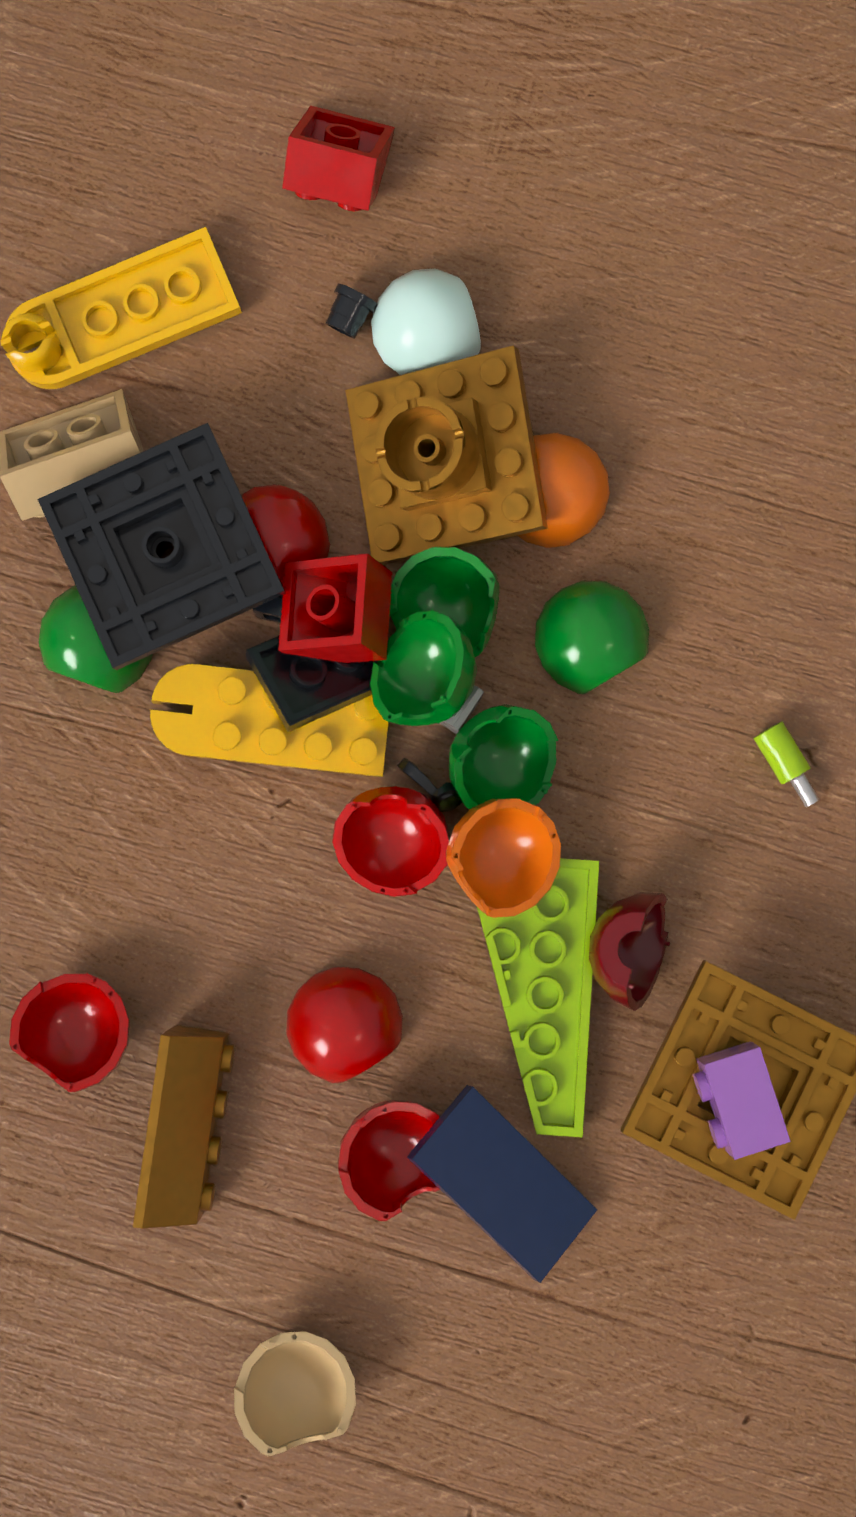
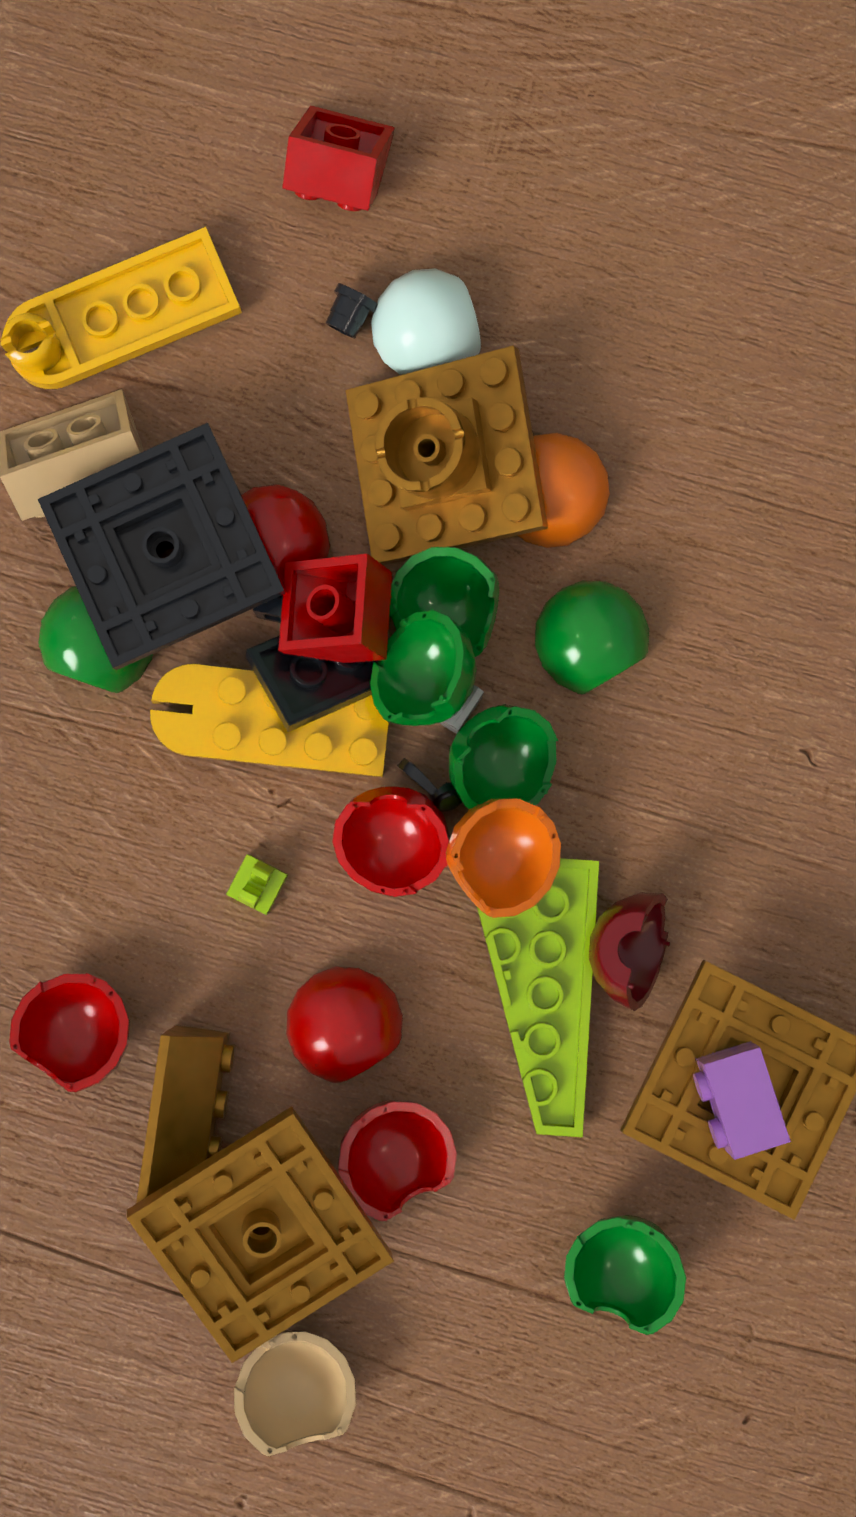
dark blue tile [407,1085,597,1283] -> none
lime piece [753,721,819,807] -> none
none -> pearl gold piece [127,1106,394,1363]
none -> lime tile [226,854,289,915]
none -> green cylinder [564,1215,686,1335]

